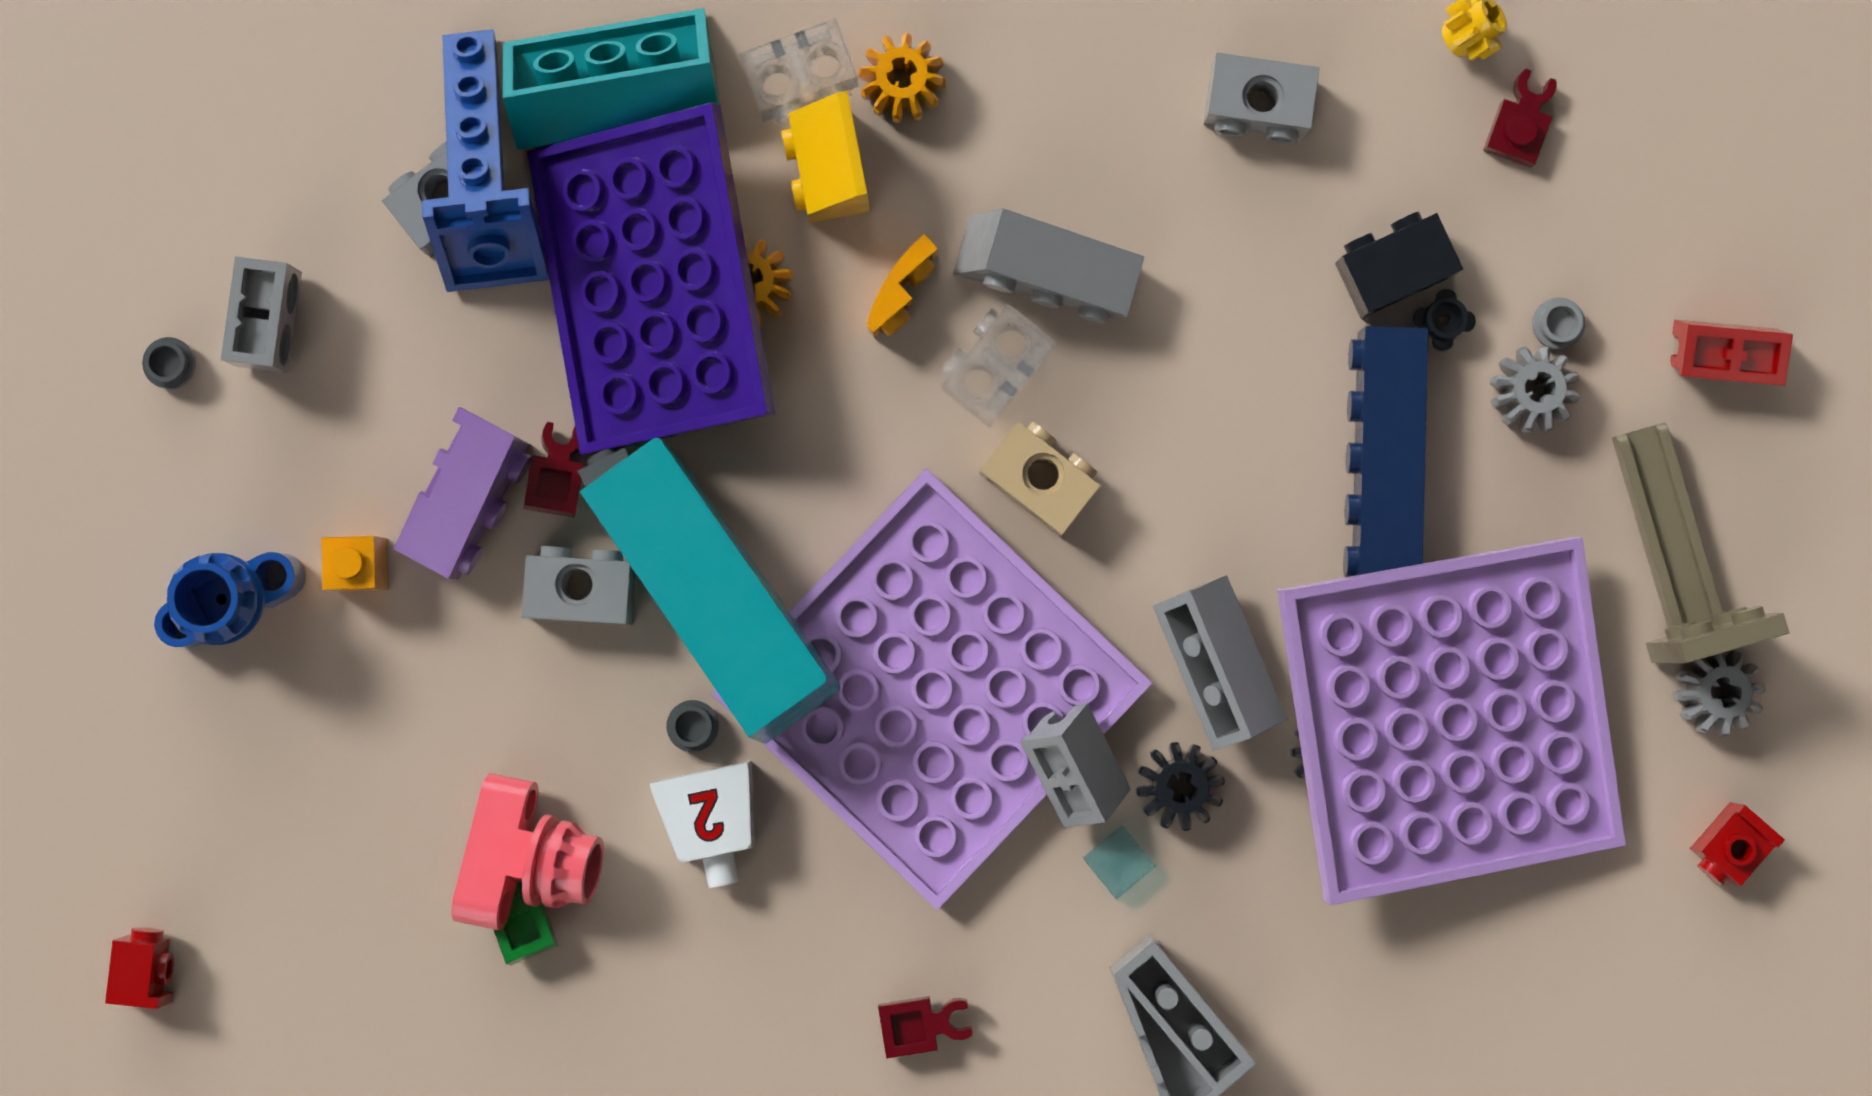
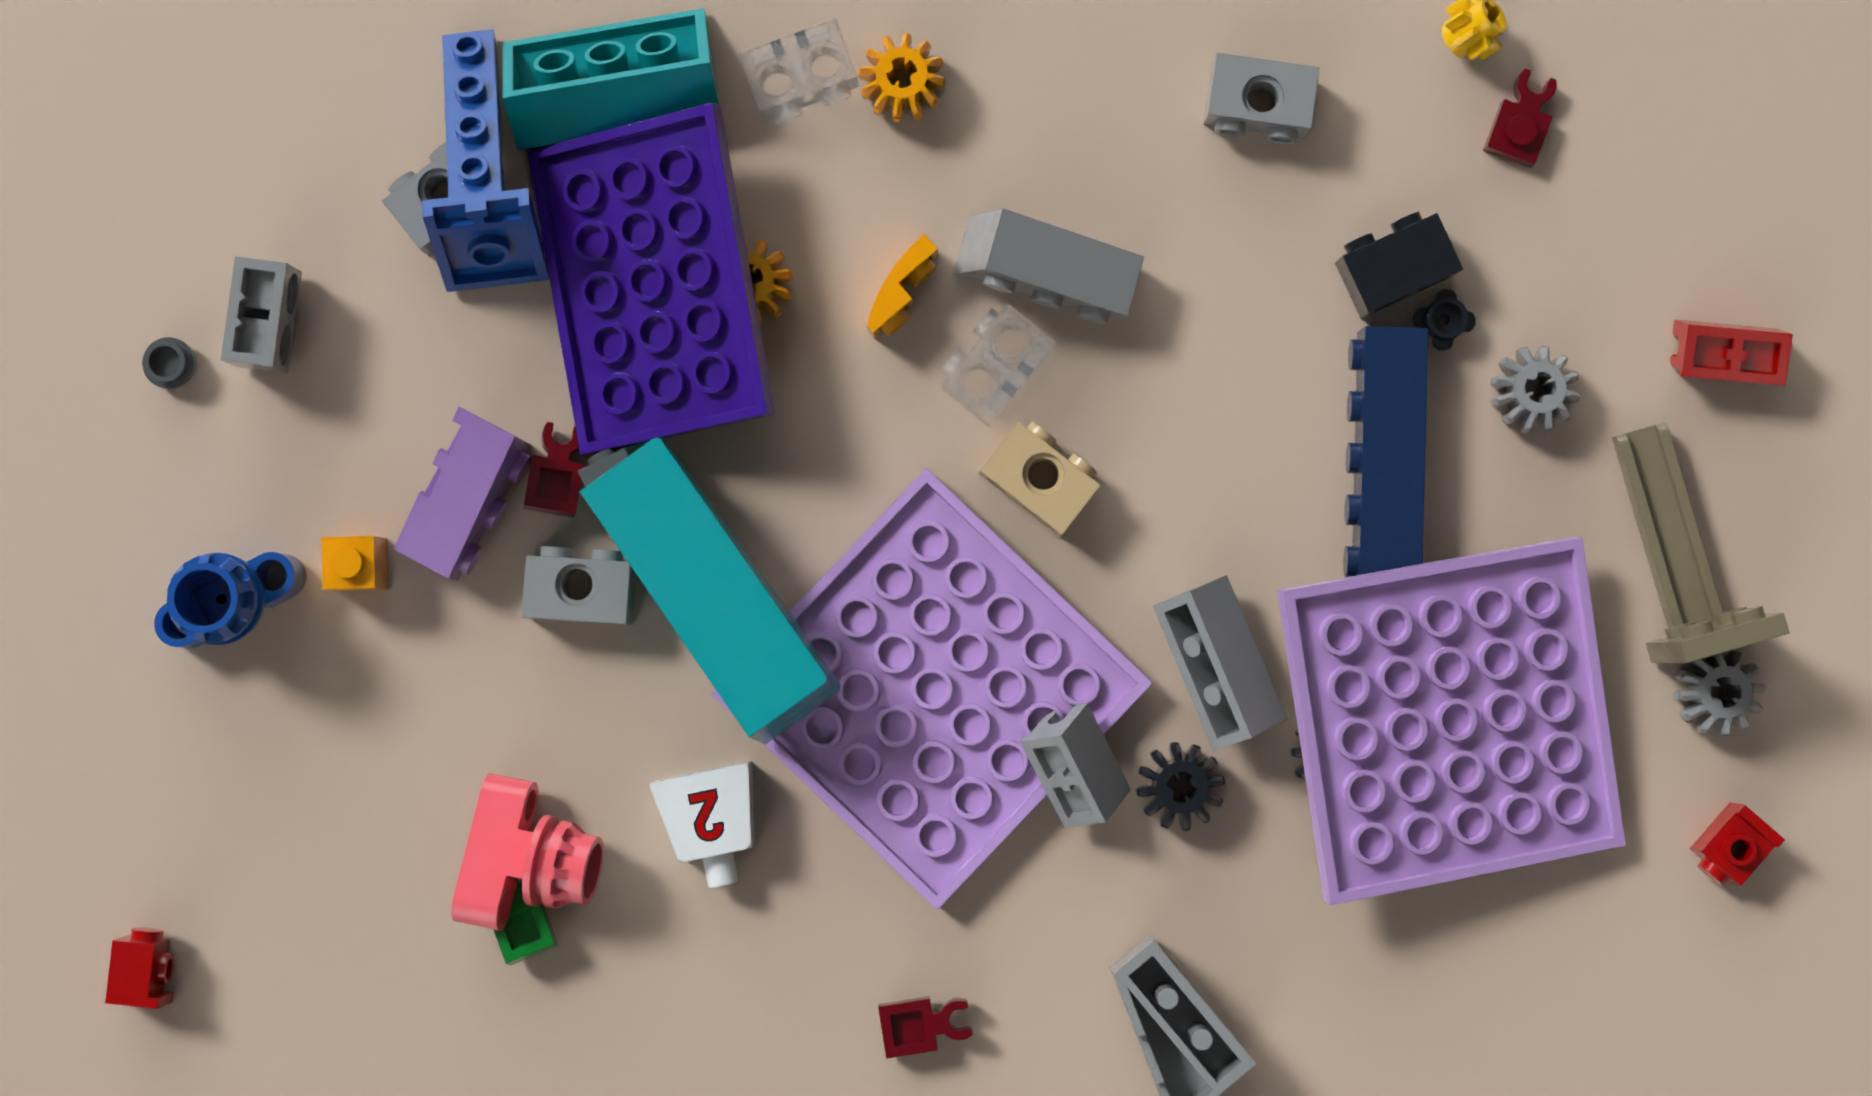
dark grey plate [666,700,719,752] -> none
yellow slope [781,91,870,223] -> none
clear light blue tile [1082,825,1156,899] -> none
light grey plate [1532,298,1585,350] -> none

